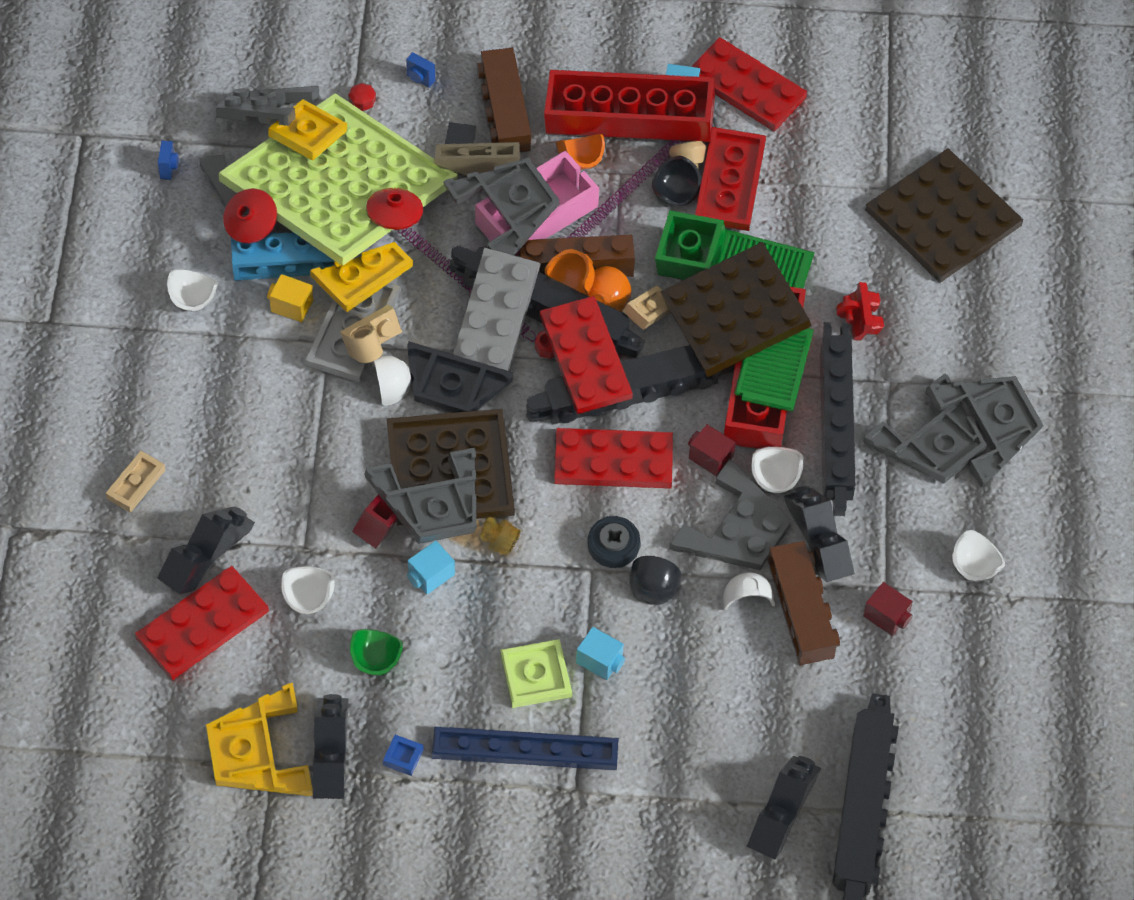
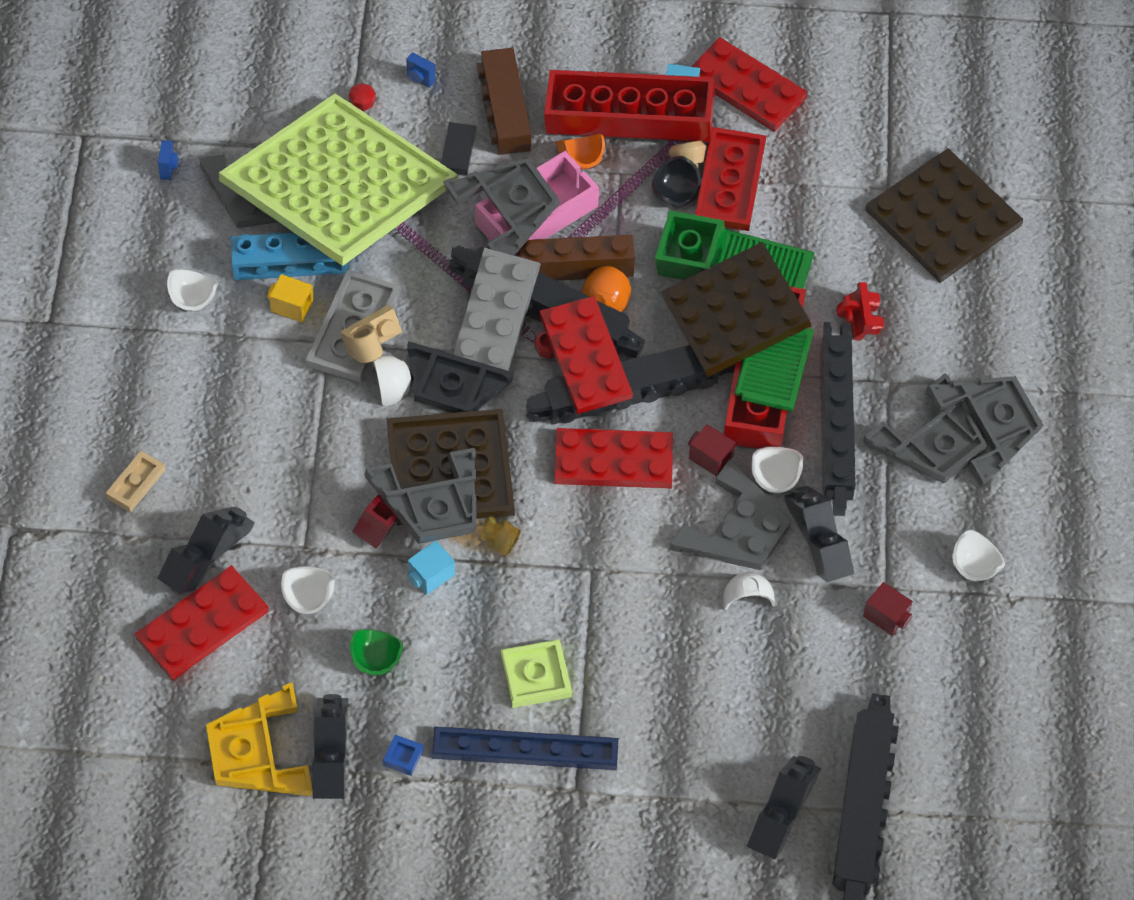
dark grey wing [215,86,320,126] -> none
red dish [223,188,277,244] -> none
yellow plate [268,99,347,161] -> none
yellow wing [310,242,413,312] -> none
red dish [366,188,423,230] -> none
dark tan slope [435,142,520,176] -> none
orange helmet [545,249,595,296] -> none
medium azure brick [576,627,625,680] -> none
black wheel [587,516,641,568] -> none
tan plate [623,285,671,330] -> none
black helmet [629,556,682,605] -> none
reddish brown brick [768,541,840,666] -> none

